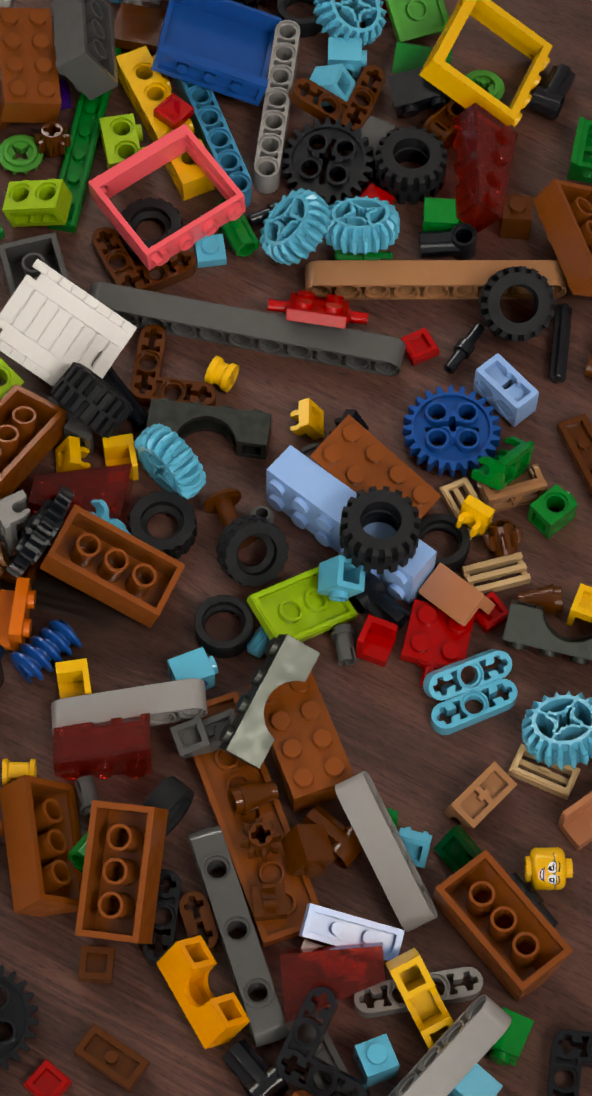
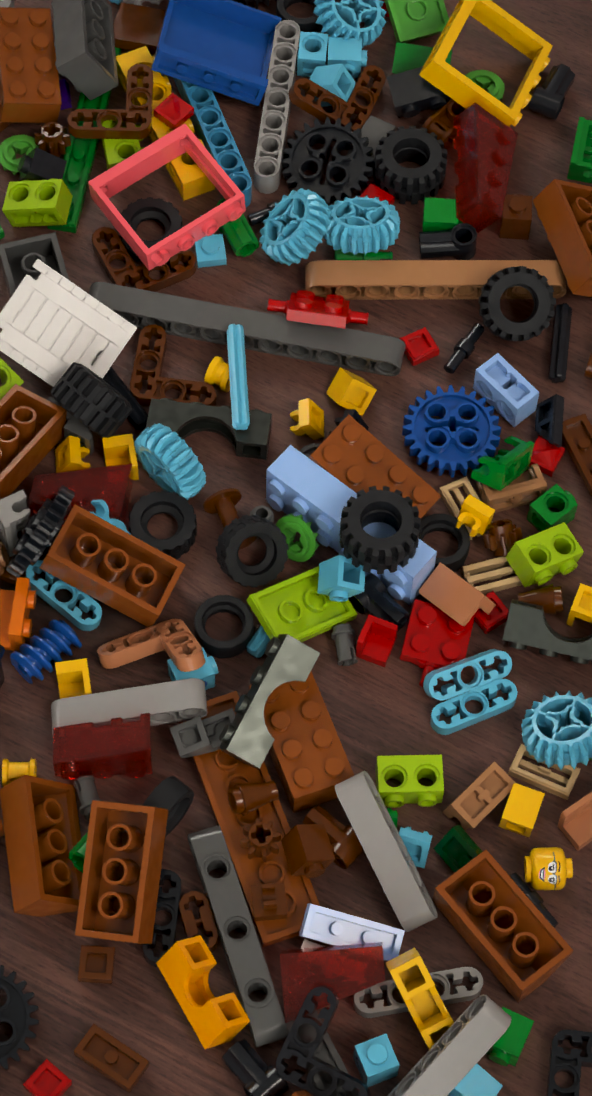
none -> black brick [18,147,67,181]
none -> medium azure beam [25,560,102,631]
none -> reddish brown beam [67,64,154,140]
none -> nougat beam [97,619,205,672]
none -> medium azure axle [226,324,250,431]
none -> bright green gear [276,513,319,562]
none -> medium azure brick [297,32,328,77]
none -> yellow panel [326,367,377,416]
none -> lime brick [376,754,444,808]
none -> yellow panel [498,783,545,837]
none -> lime brick [505,522,584,588]
none -> red tile [529,436,566,477]
none -> black tile [535,394,564,448]

